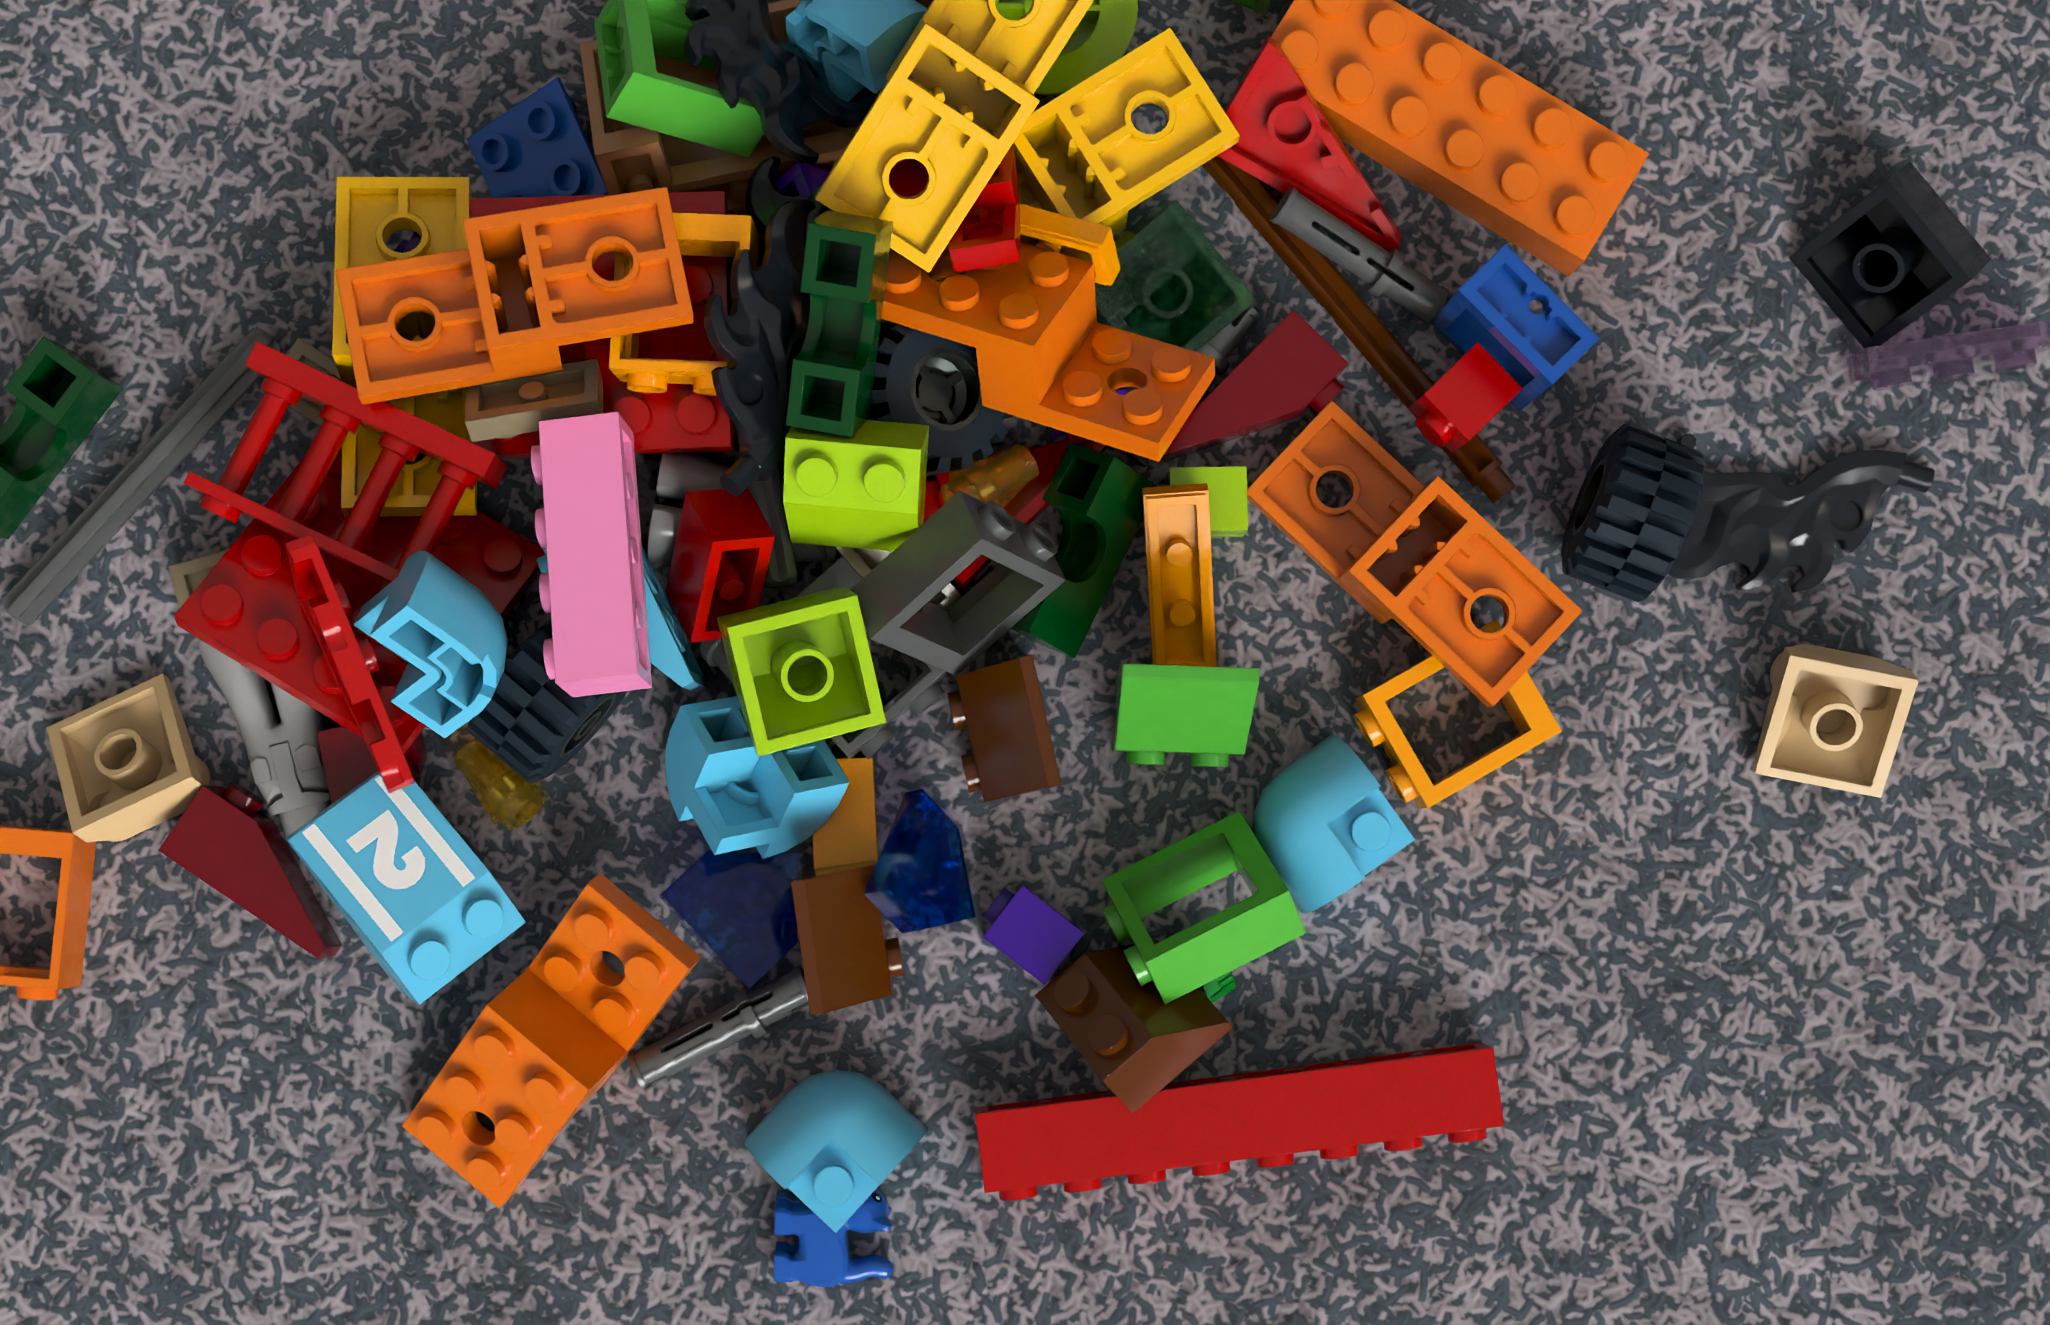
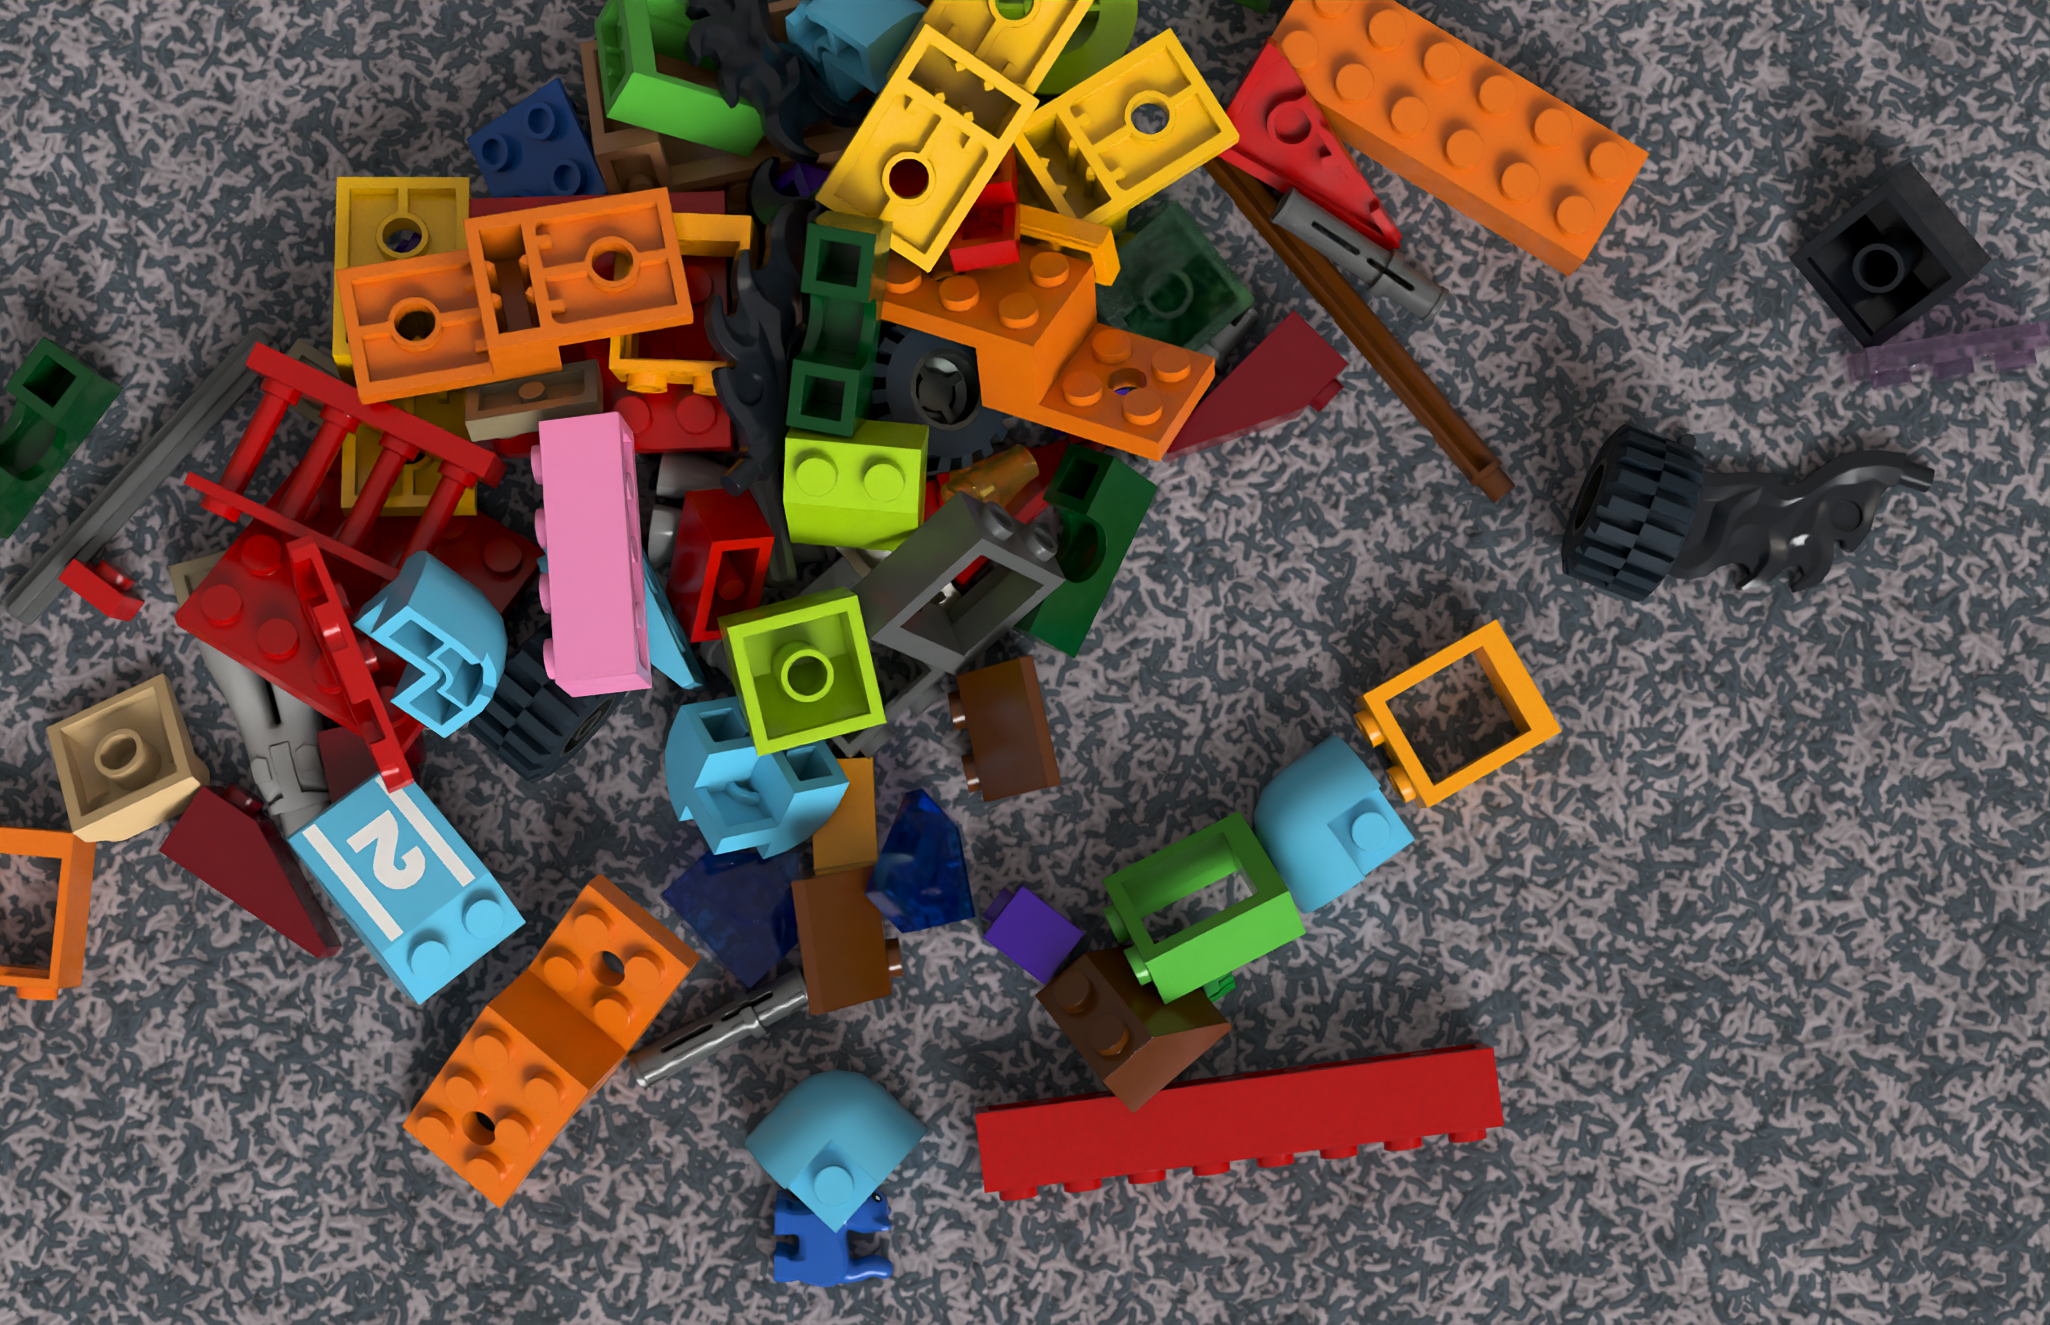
clear yellow cone [454,738,547,831] -> none
bright green slope [1113,664,1260,768] -> none
light orange tile [1142,483,1217,667] -> none
lime brick [1156,466,1248,537] -> none
orange bracket [1247,400,1583,708] -> none
red brick [1408,342,1523,453] -> none
blue window [1431,244,1600,412] -> none
tan slope [1752,644,1919,798] -> none
none -> red plate [58,558,145,622]

